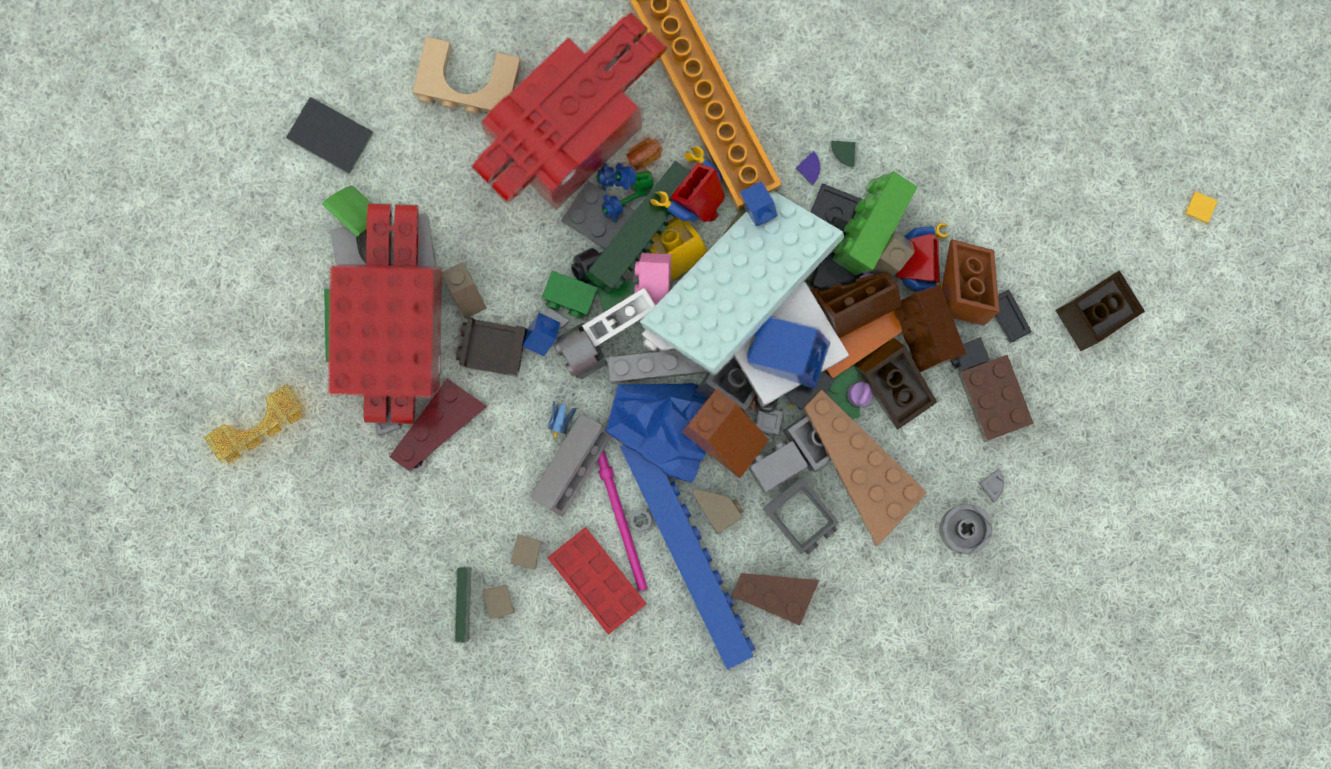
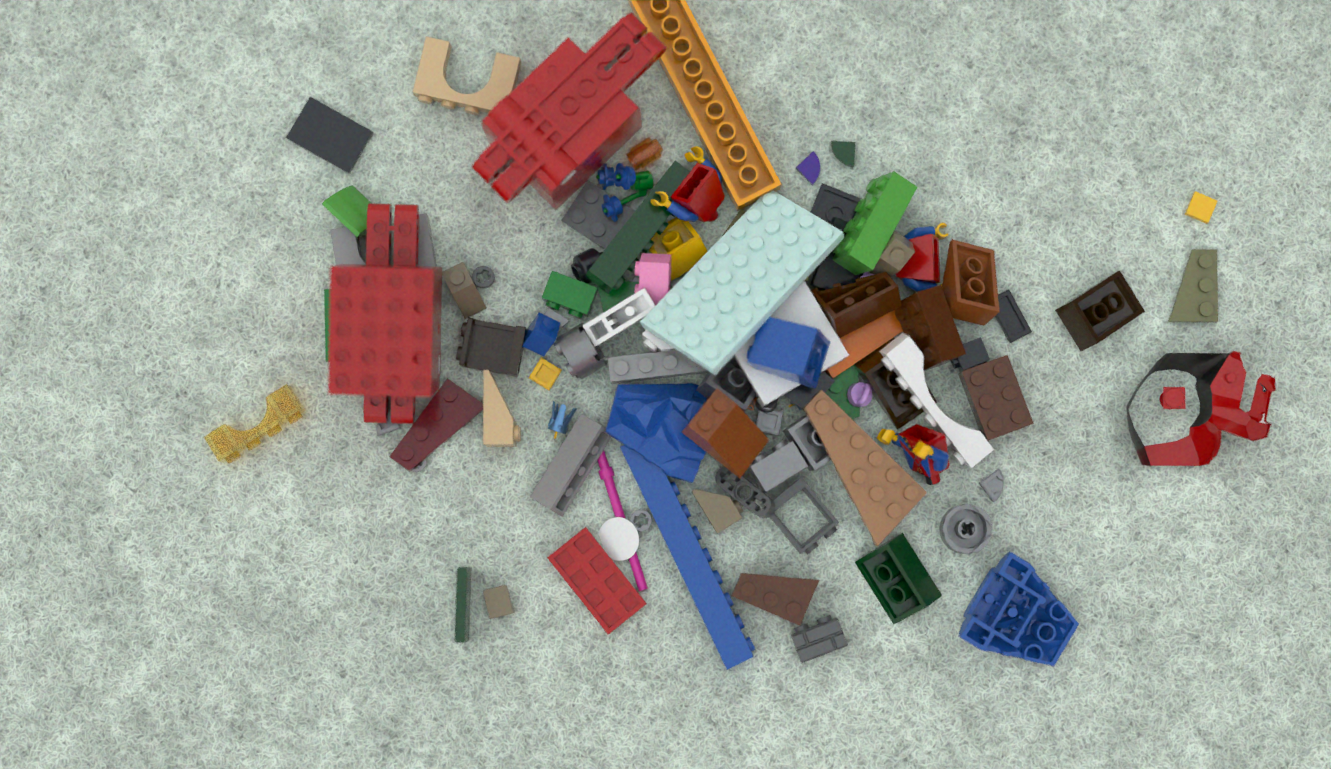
dark tan panel [510,535,541,569] -> none
blue brick [740,181,778,227] -> none
none -> dark grey bush [472,266,495,289]
none -> tan slope [483,370,521,447]
none -> yellow tile [528,357,562,391]
none -> white sticker [599,517,639,561]
none -> dark grey beam [715,467,775,518]
none -> dark grey brick [791,615,848,663]
none -> dark green slope [855,533,942,624]
none -> torso [876,424,950,485]
none -> white arch [879,333,994,468]
none -> blue wedge [958,552,1079,666]
none -> red piece [1126,351,1275,466]
none -> olive wing [1168,249,1218,323]

